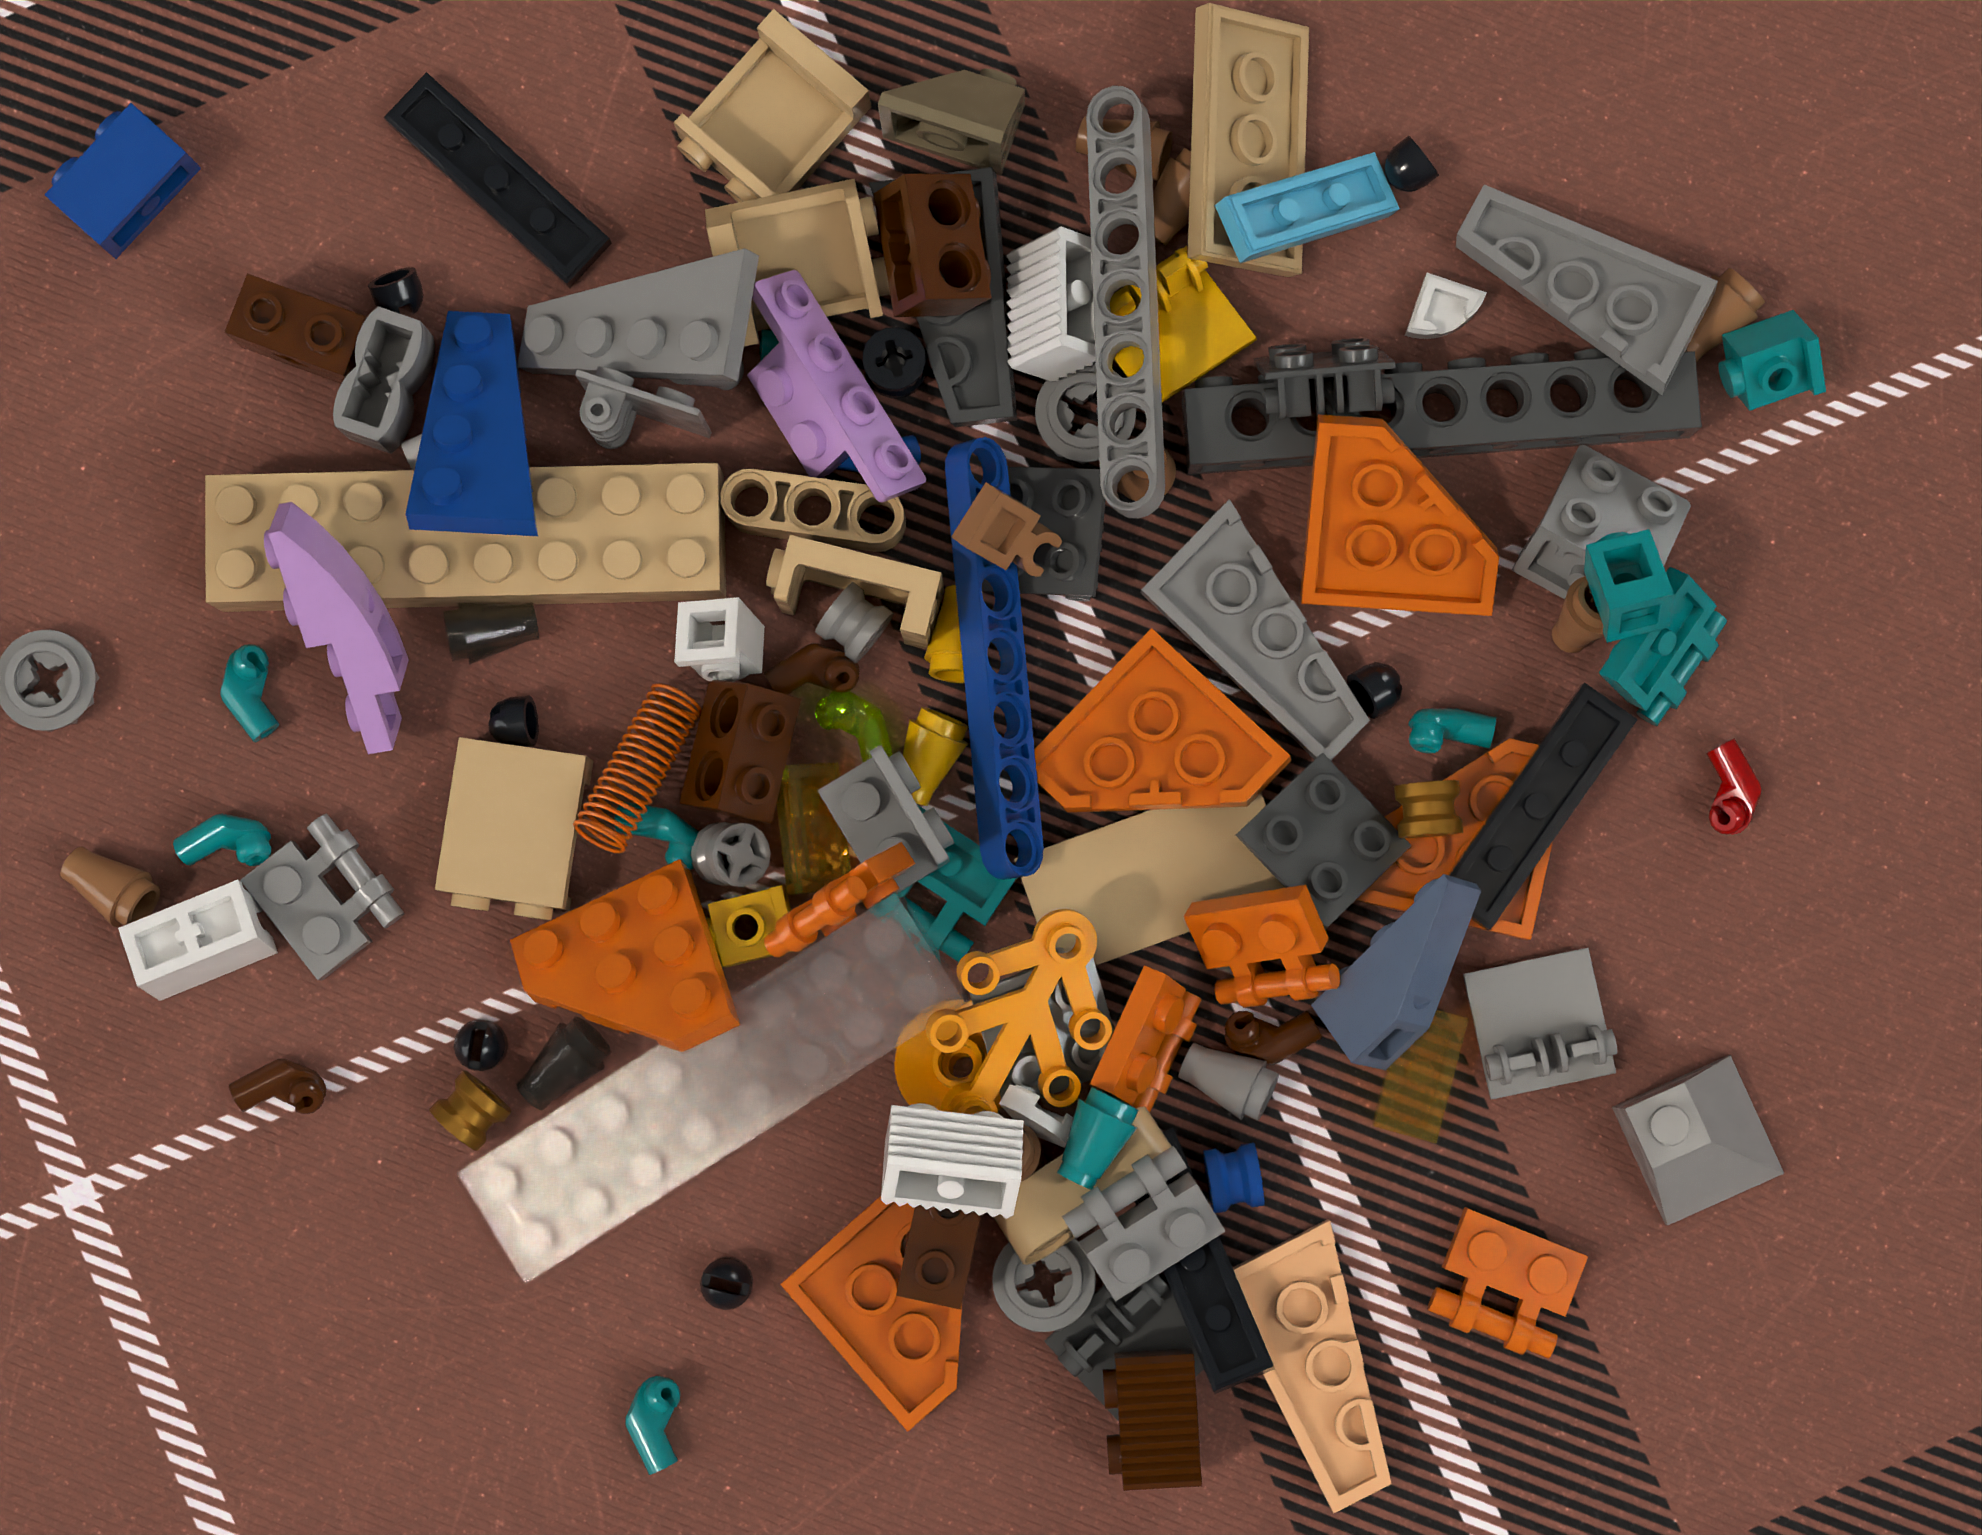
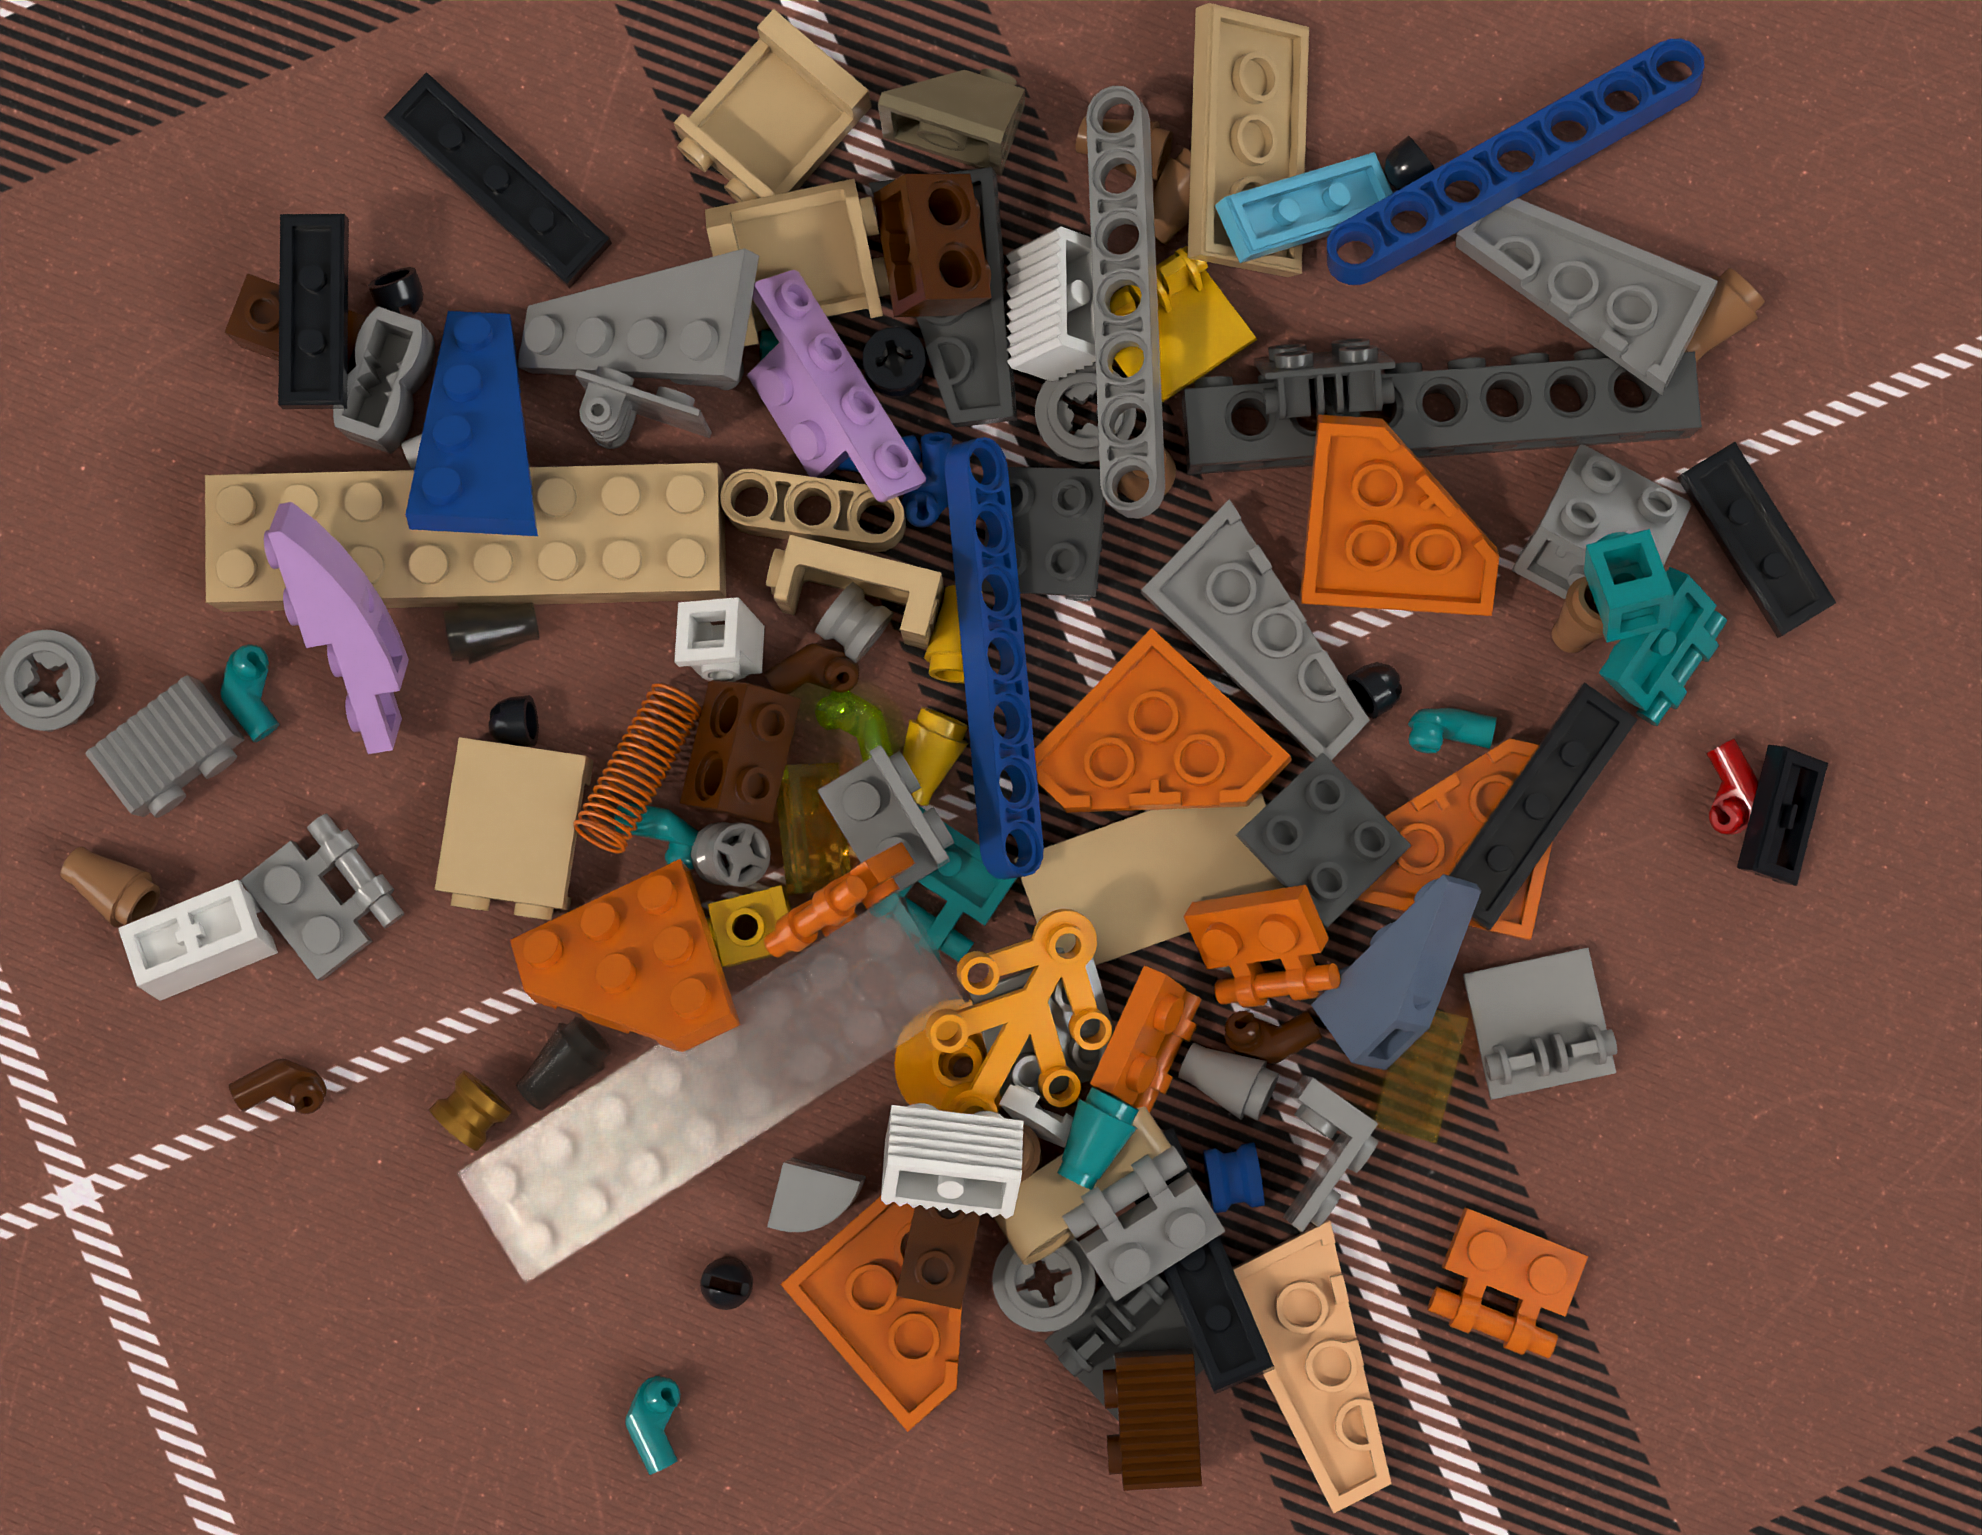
blue brick [44,103,201,259] -> none
teal arm [173,813,272,866] -> none
black hinge [454,1020,508,1071] -> none
medium nougat plate [951,482,1062,577] -> none
pearl gold wheel [1394,780,1463,838] -> none
white tile [1404,272,1487,339] -> none
light grey slope [1612,1055,1784,1226] -> none
teal brick [1718,310,1826,411] -> none
none -> light grey brick [85,675,245,818]
none -> black tile [278,214,349,409]
none -> light grey brick [767,1158,866,1232]
none -> blue arm [901,432,953,528]
none -> light grey bracket [1283,1075,1379,1232]
none -> blue beam [1327,39,1704,285]
none -> black tile [1677,442,1836,638]
none -> black tile [1737,745,1828,886]

